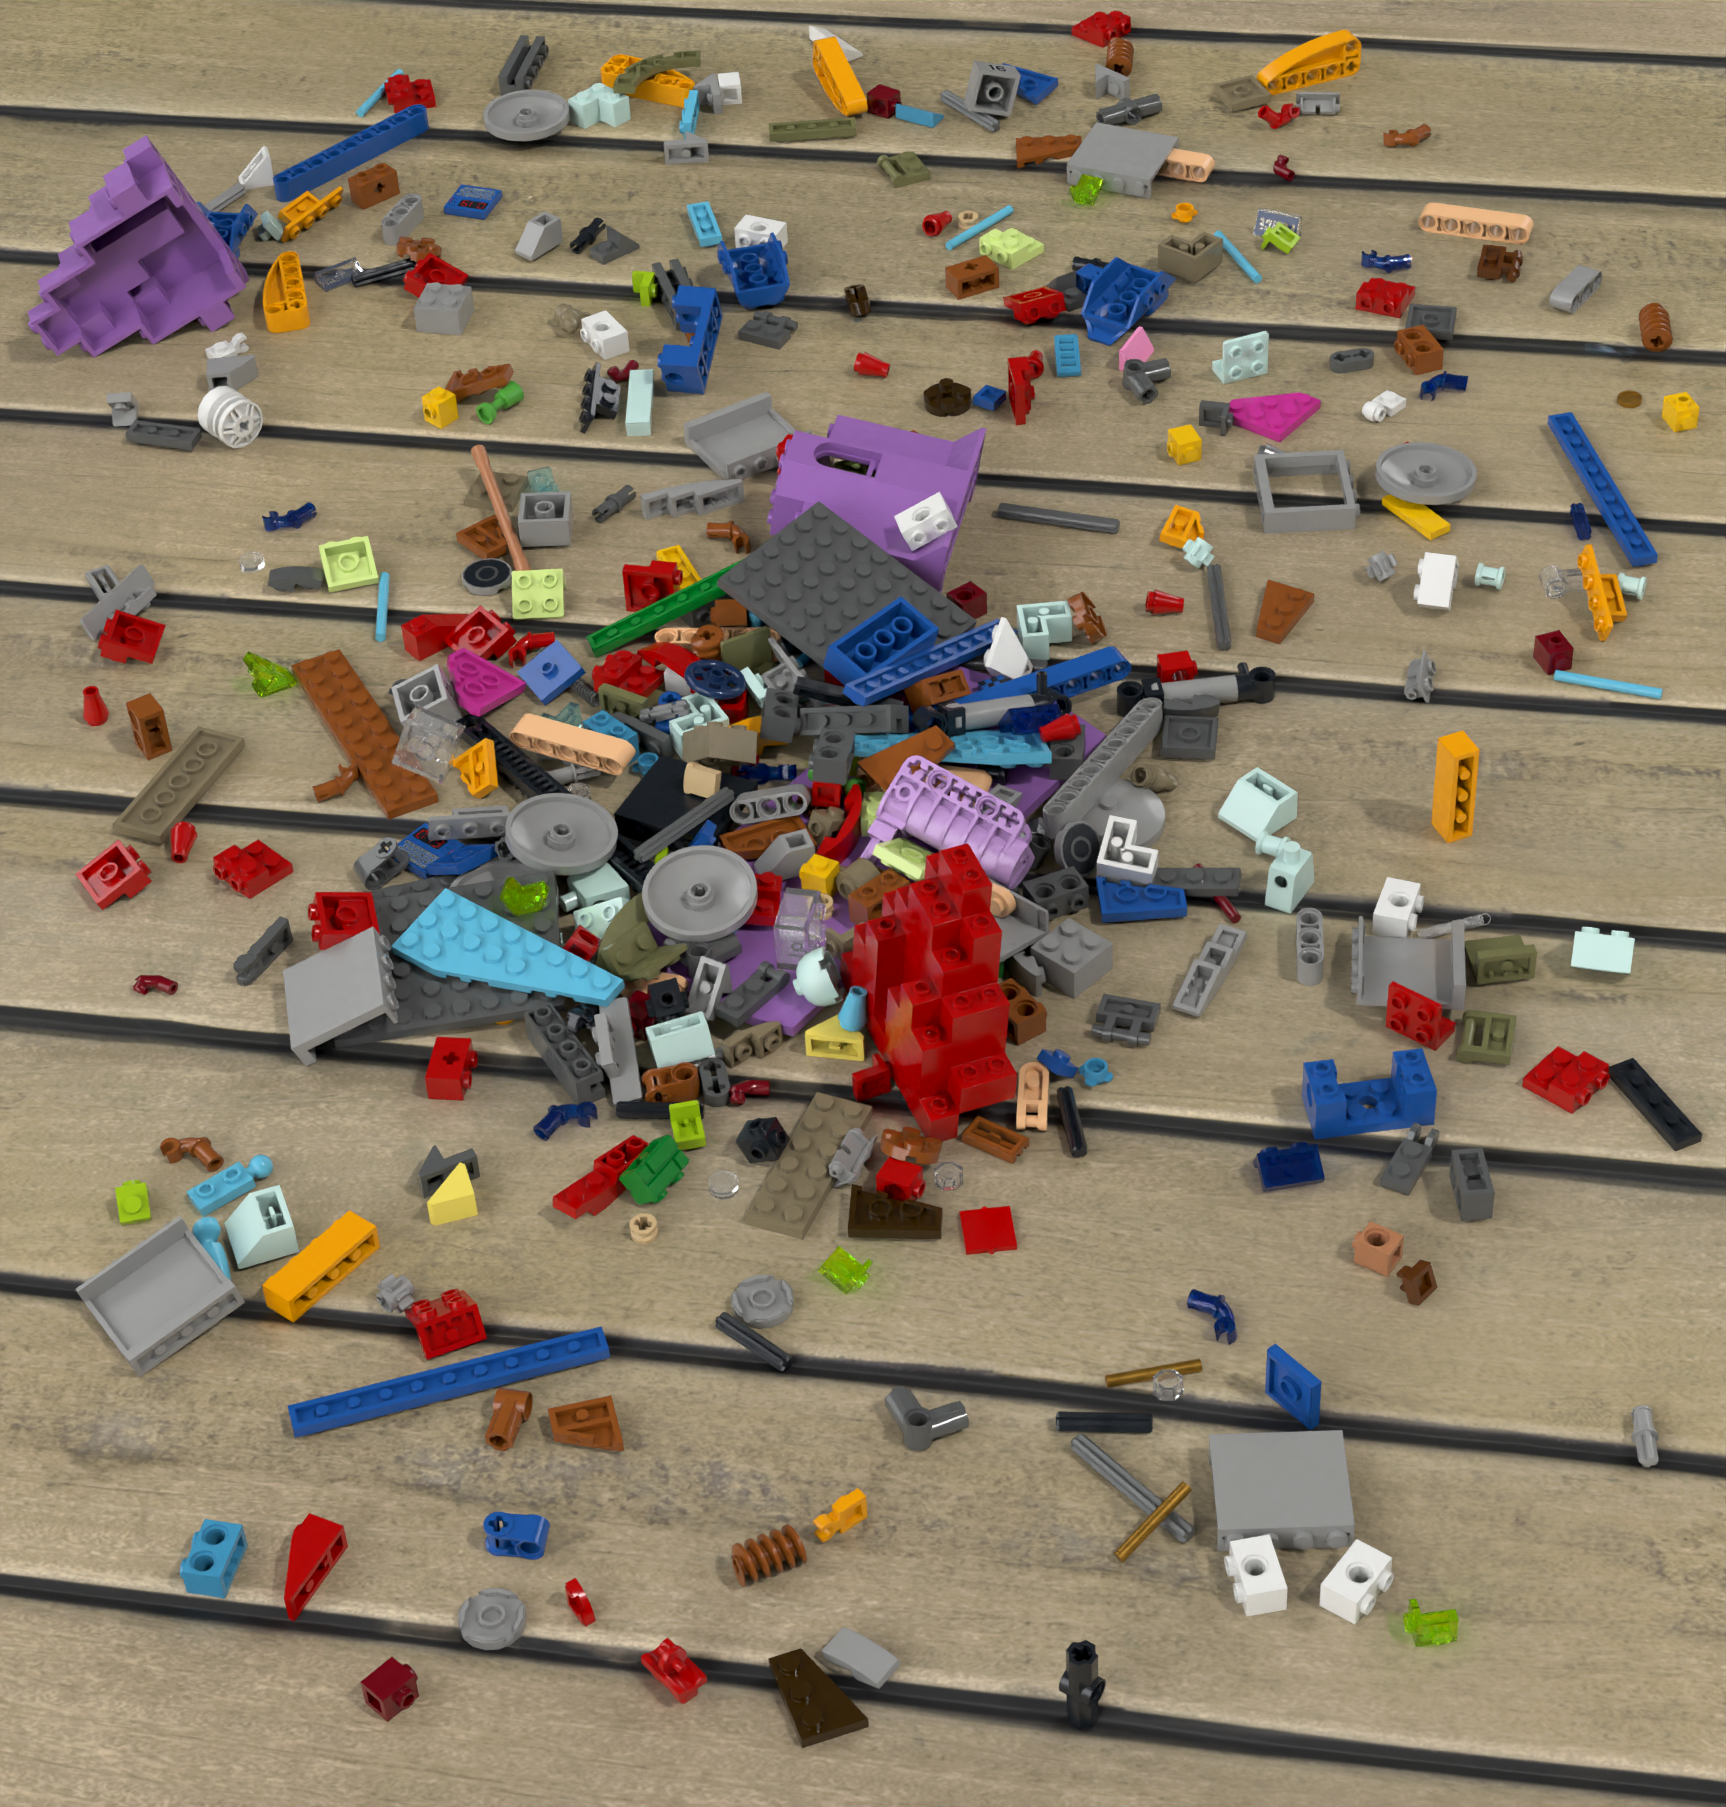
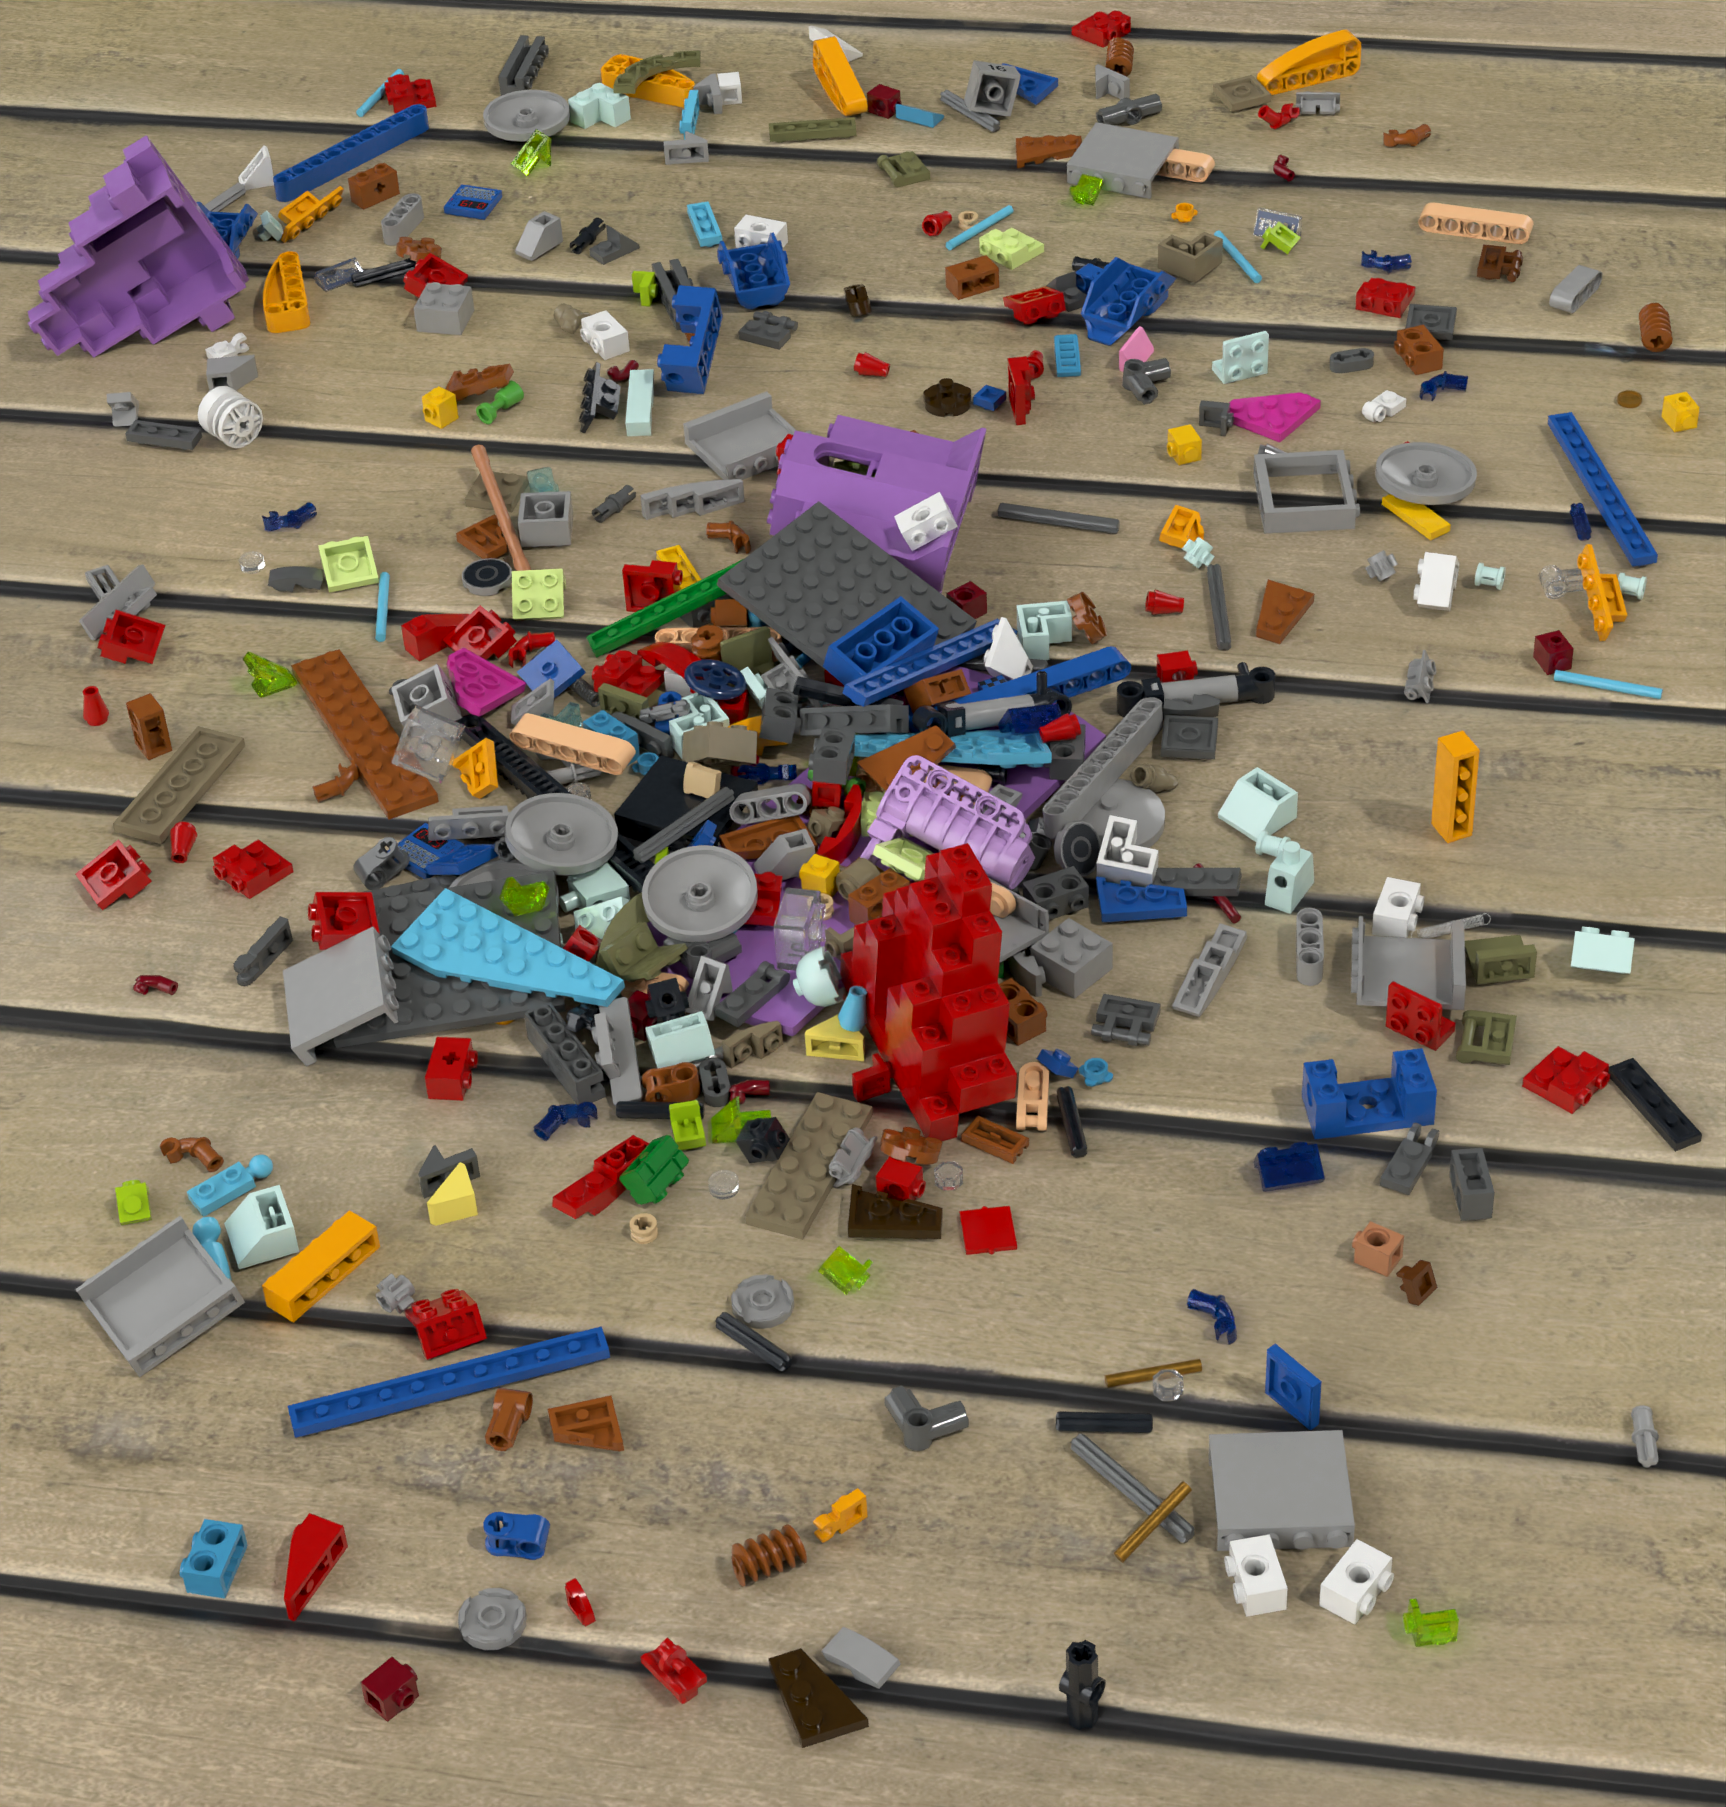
none -> clear neon green slope [511,129,551,176]
none -> light grey slope [511,678,554,726]
none -> clear neon green slope [711,1096,771,1144]

